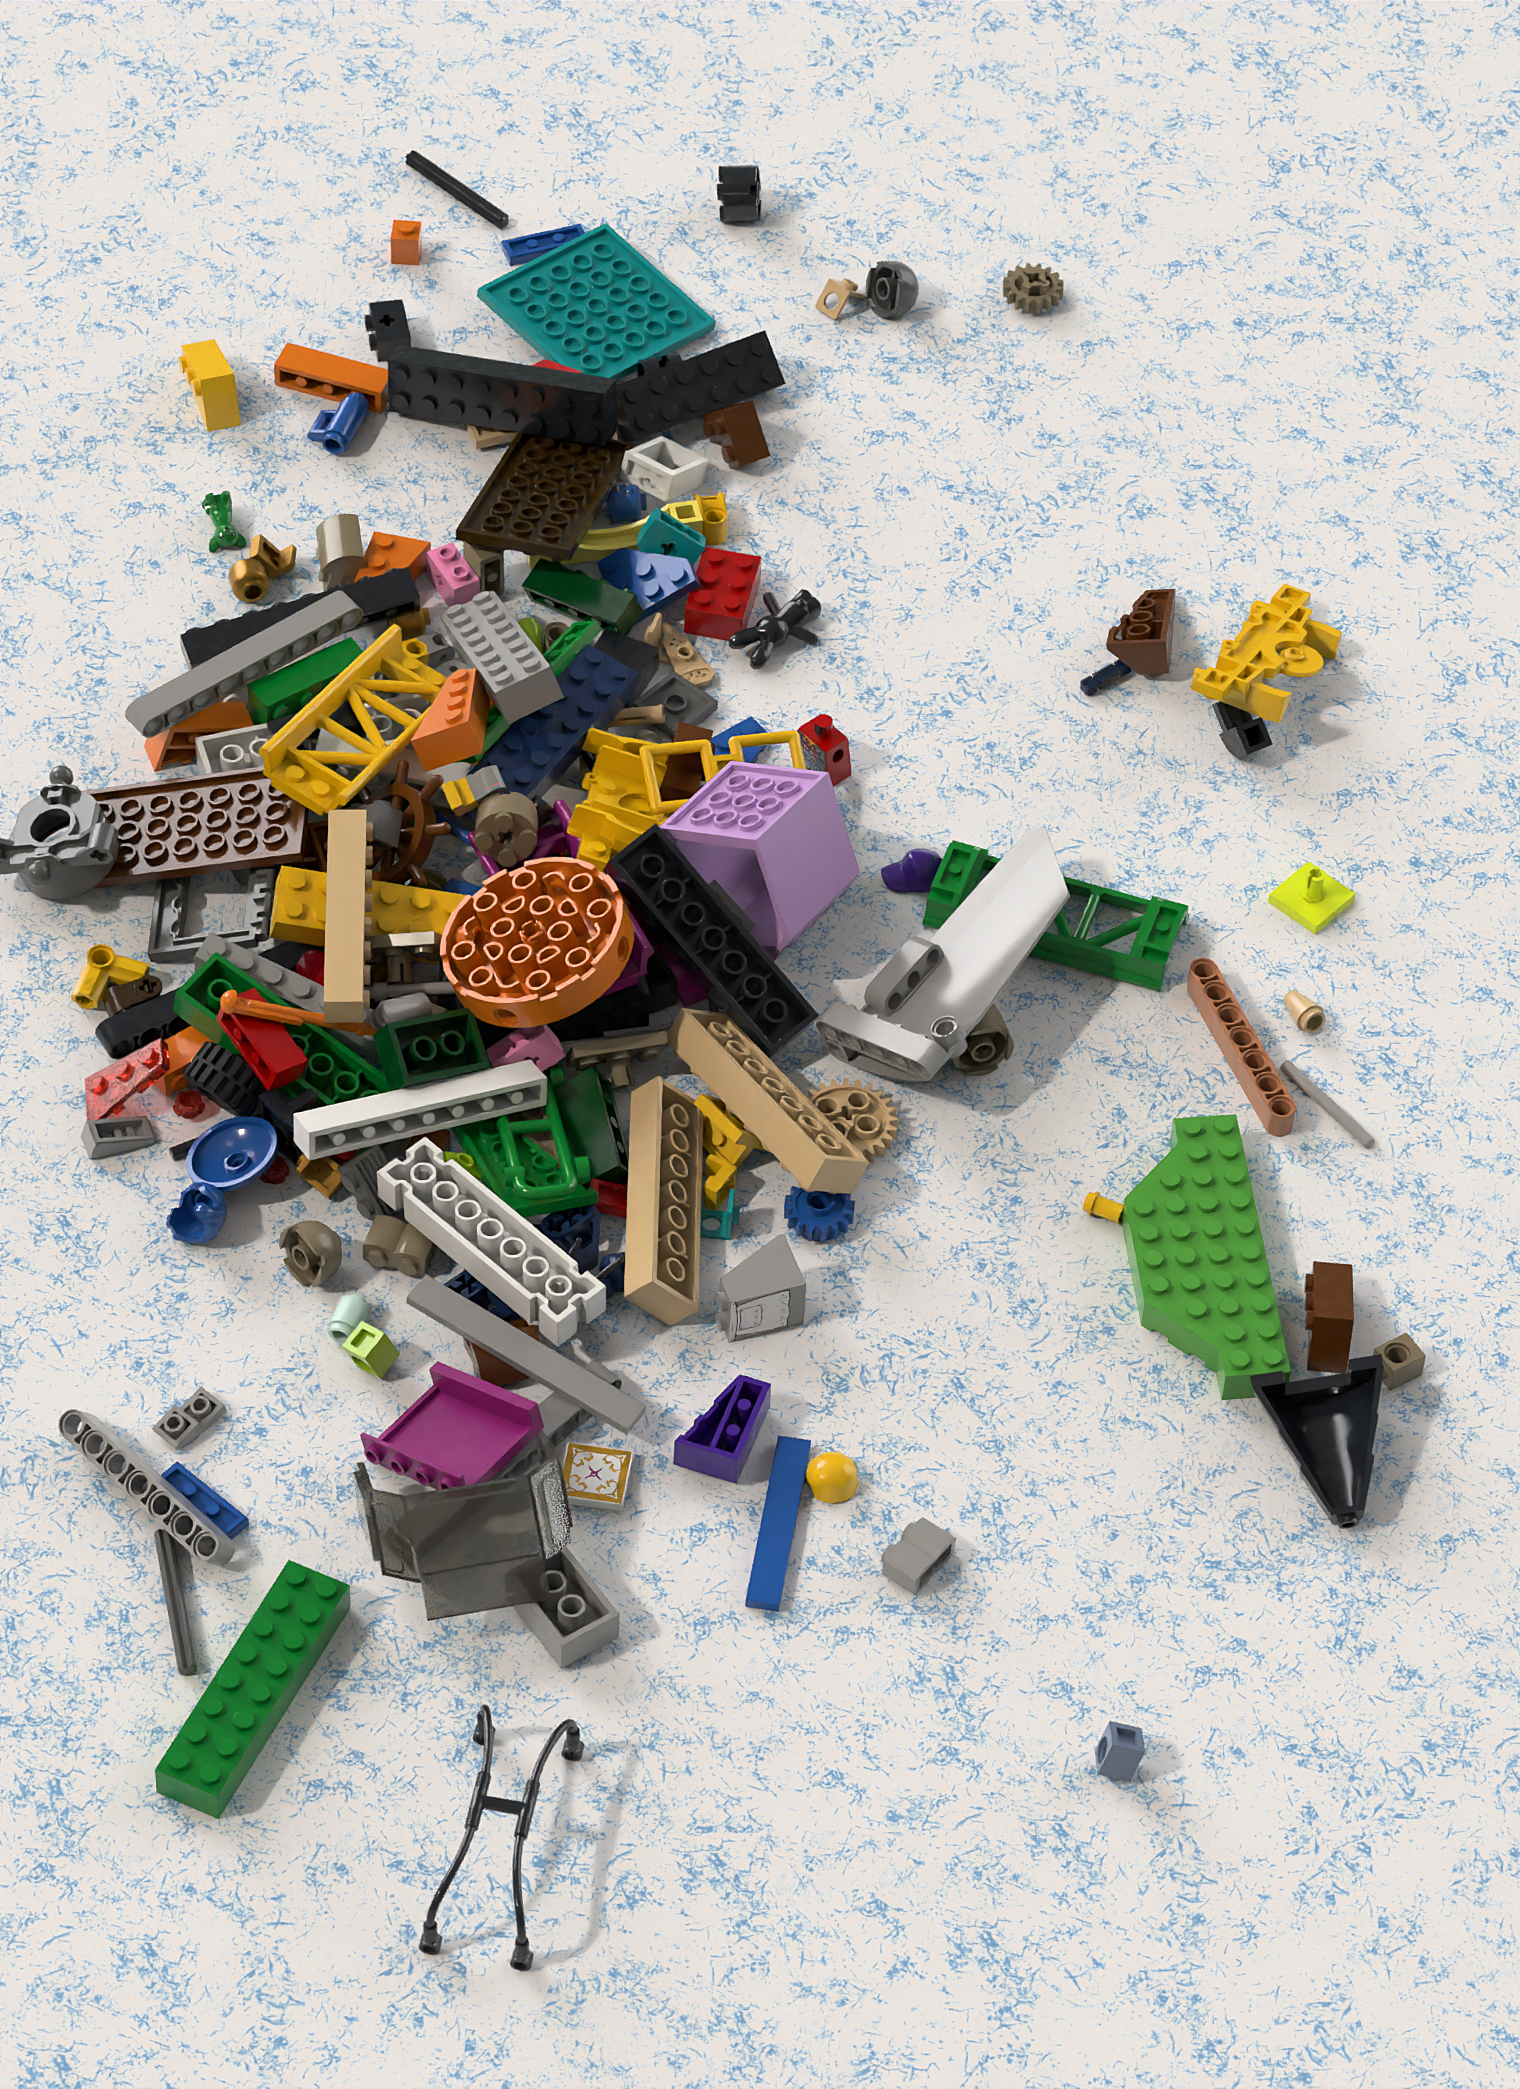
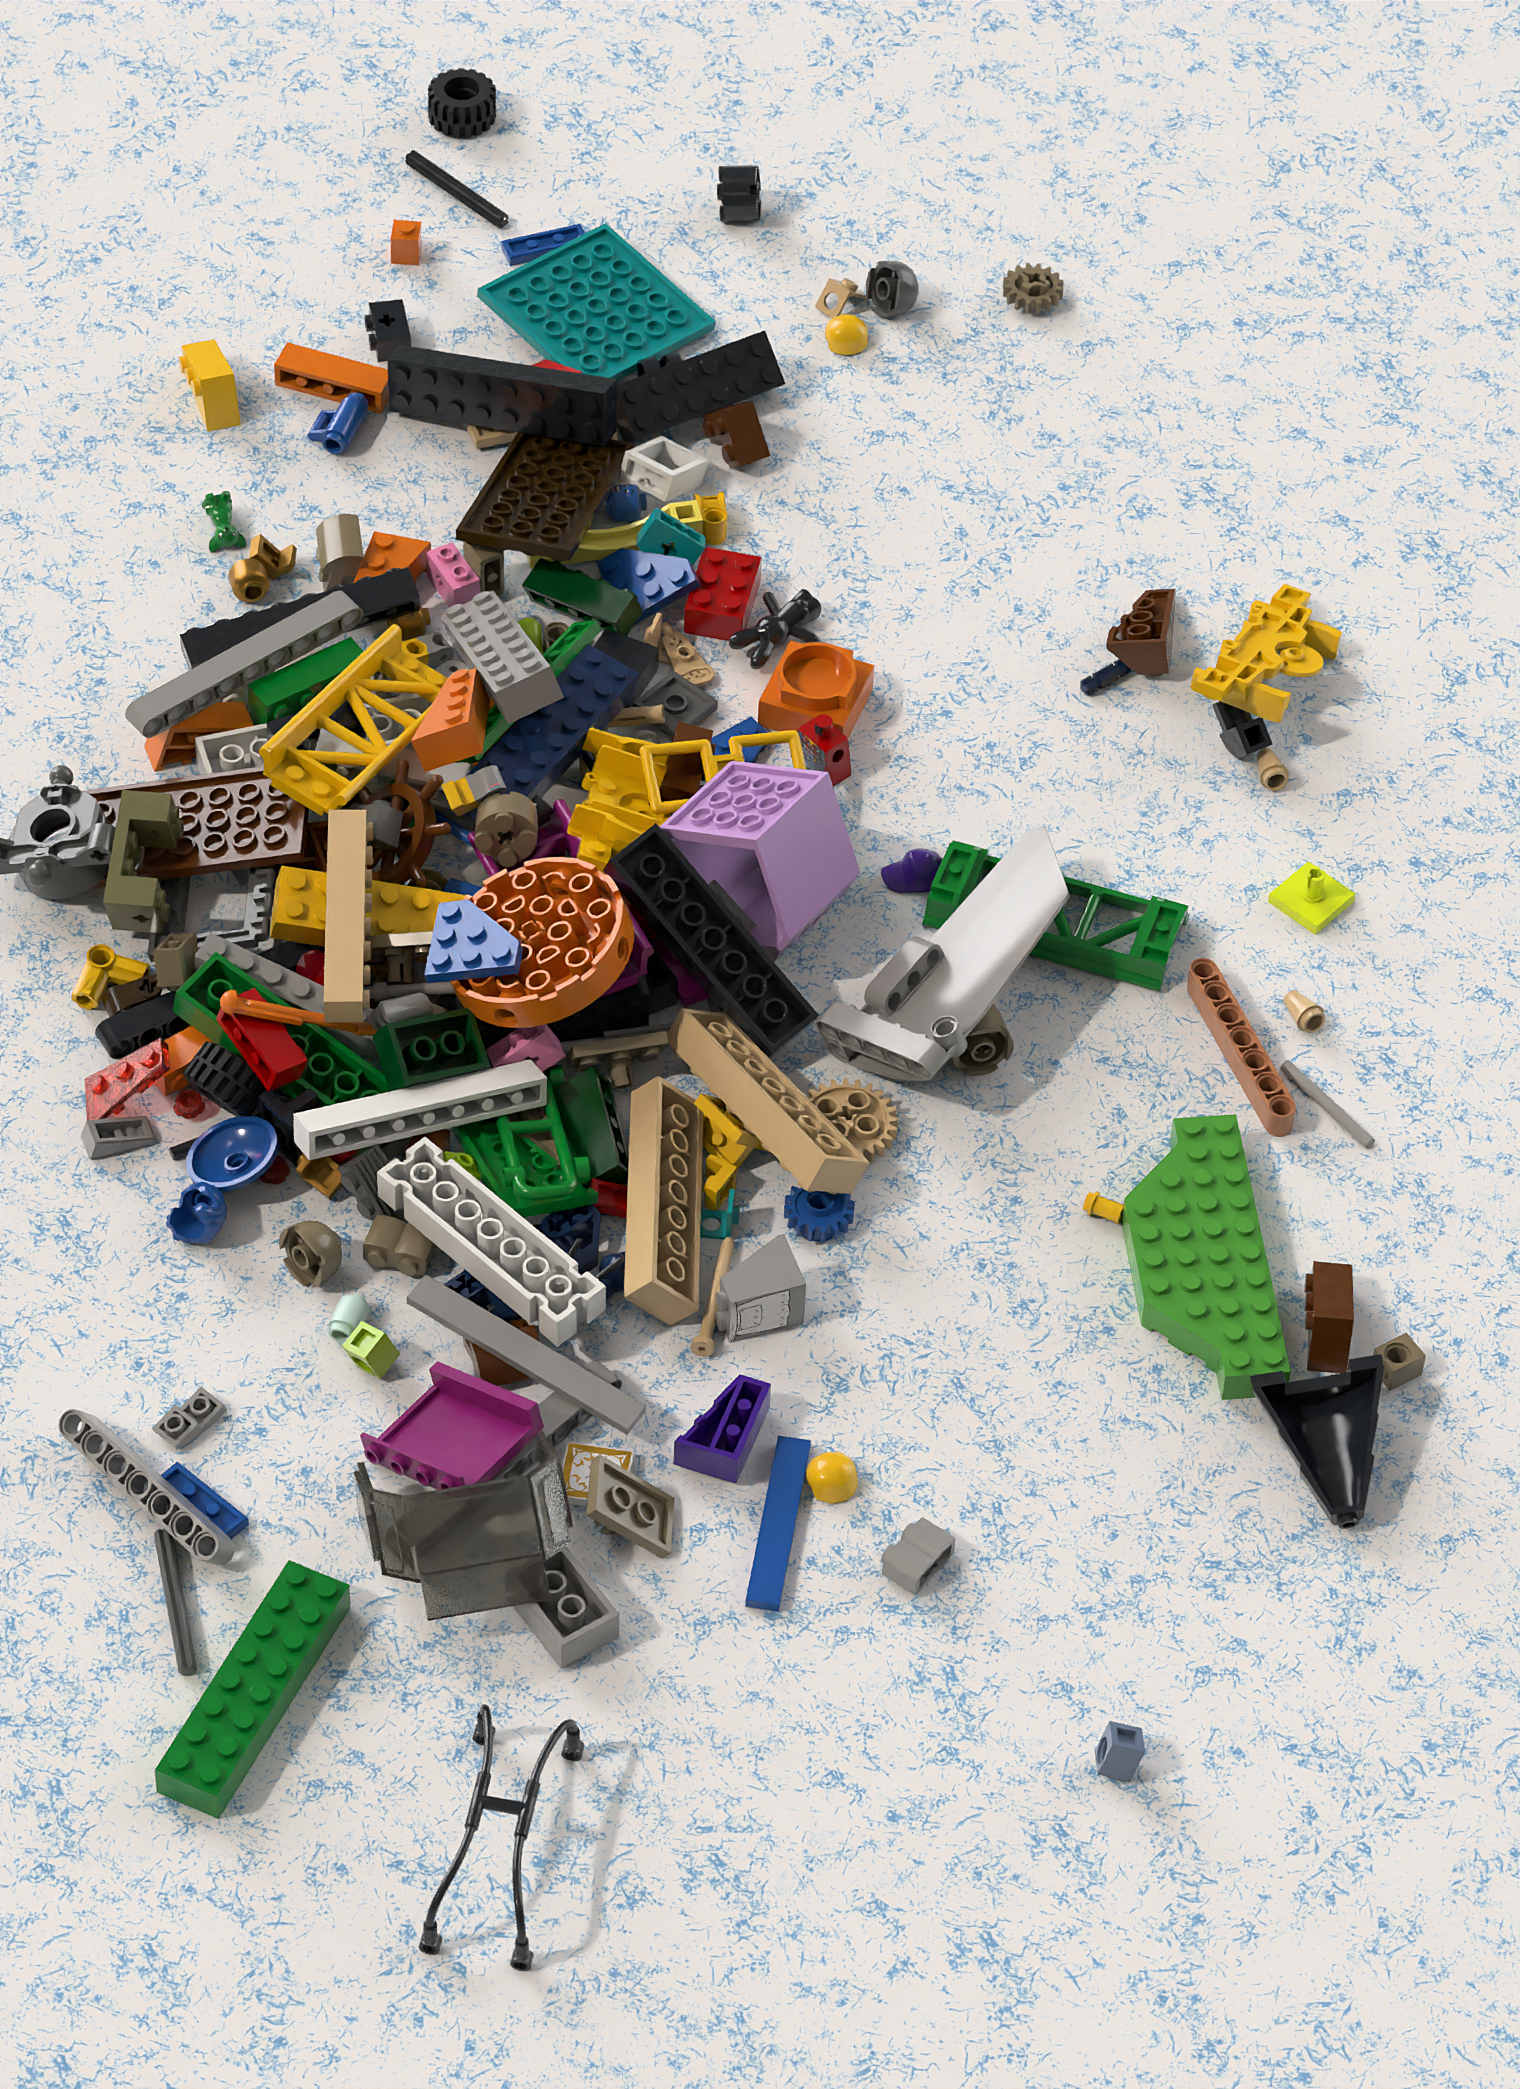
none -> olive plate [103,790,184,933]
none -> dark tan brick [152,933,198,991]
none -> plate [424,900,523,983]
none -> black tyre [428,68,496,138]
none -> dark tan plate [586,1455,675,1559]
none -> tan bar [691,1237,735,1357]
none -> orange container [758,640,874,739]
none -> yellow hair [825,314,868,355]
none -> tan cone [1256,749,1289,791]

